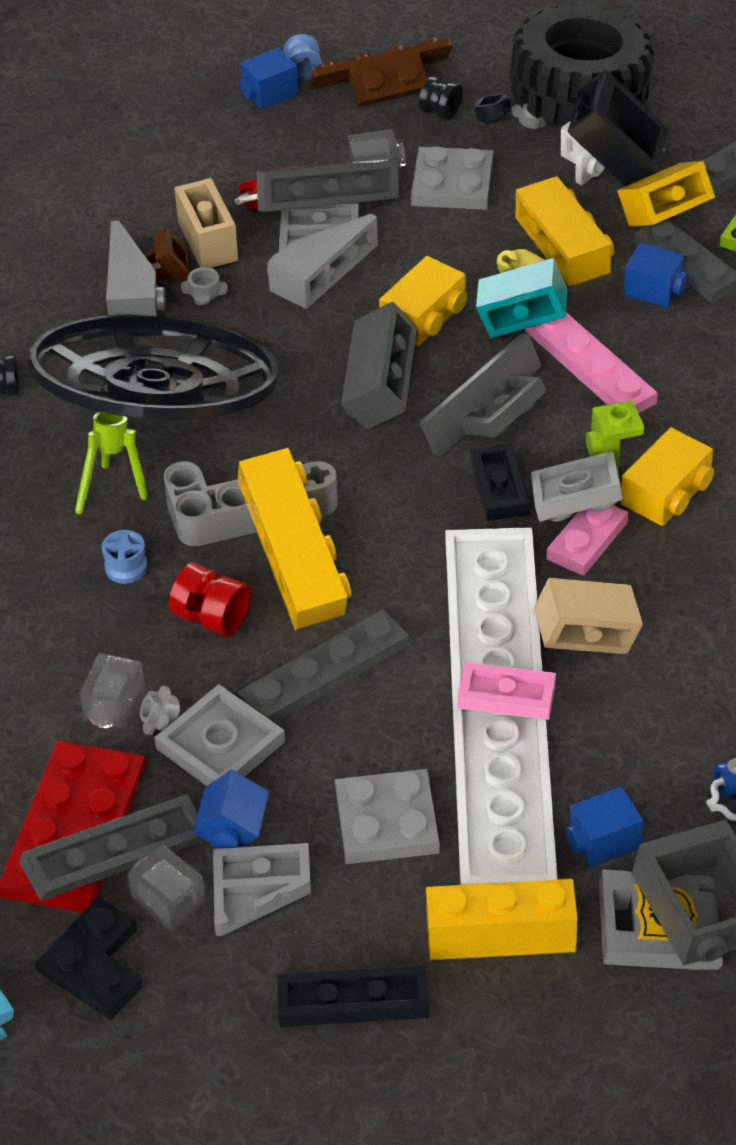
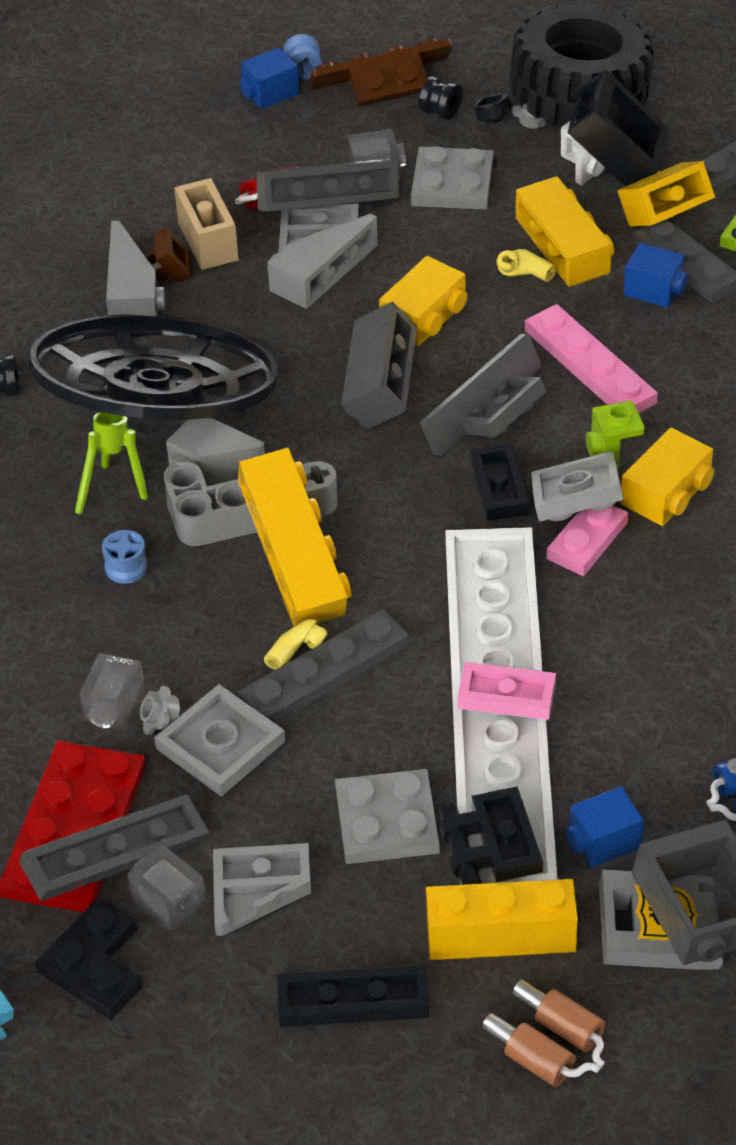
red wheel [169,562,252,637] -> none
light grey plate [181,267,228,305] -> none
blue brick [193,769,269,849] -> none
teal brick [476,258,568,338] -> none
tan brick [534,578,643,654] -> none
none -> light grey slope [166,418,265,485]
none -> light yellow arm [264,619,327,670]
none -> black plate [439,786,543,885]
none -> nougat piece [482,980,606,1087]

